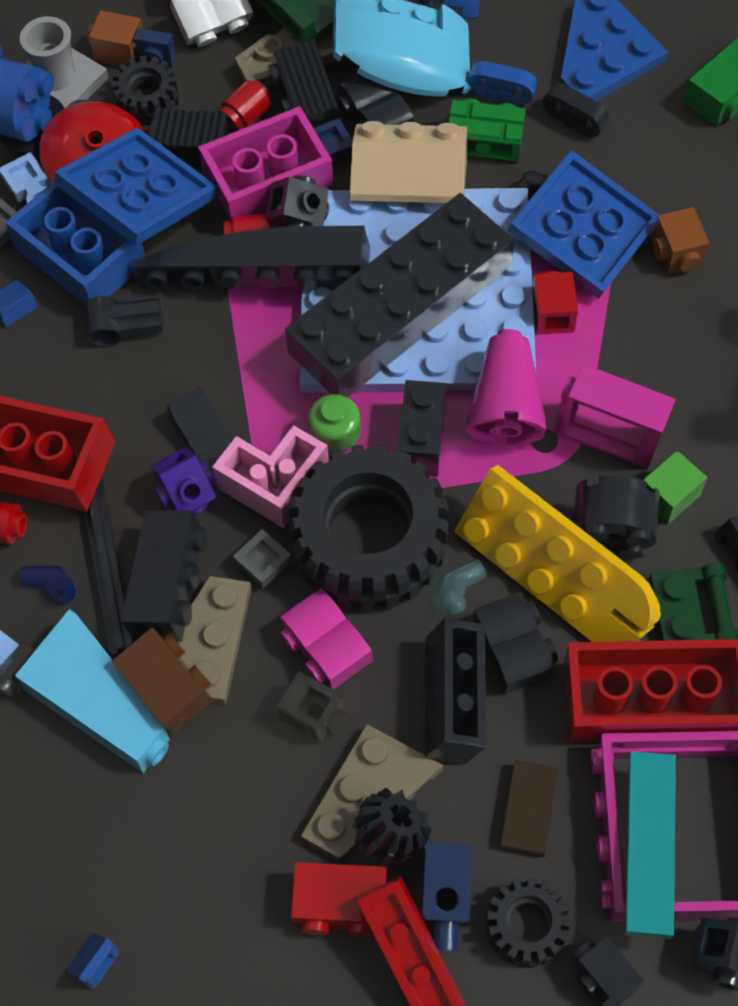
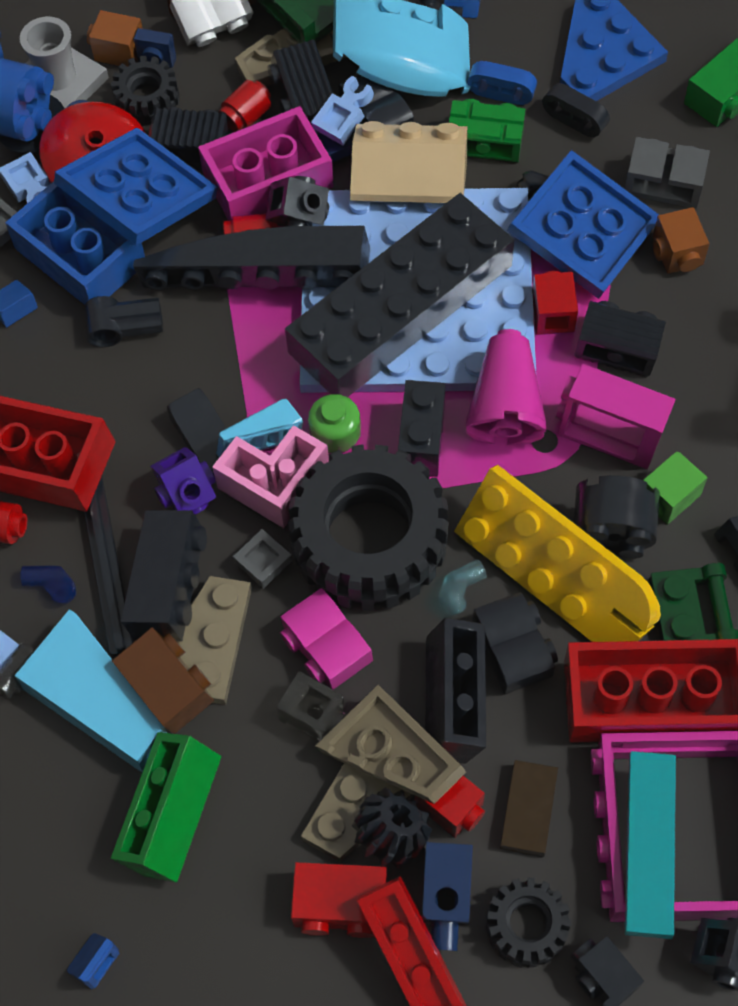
none -> green brick [111,732,222,883]
none -> medium azure slope [216,398,303,458]
none -> light blue plate [311,76,374,146]
none -> dark tan wing [315,685,466,804]
none -> red brick [415,776,485,838]
none -> black brick [574,301,666,377]
none -> dark grey piece [625,137,710,209]

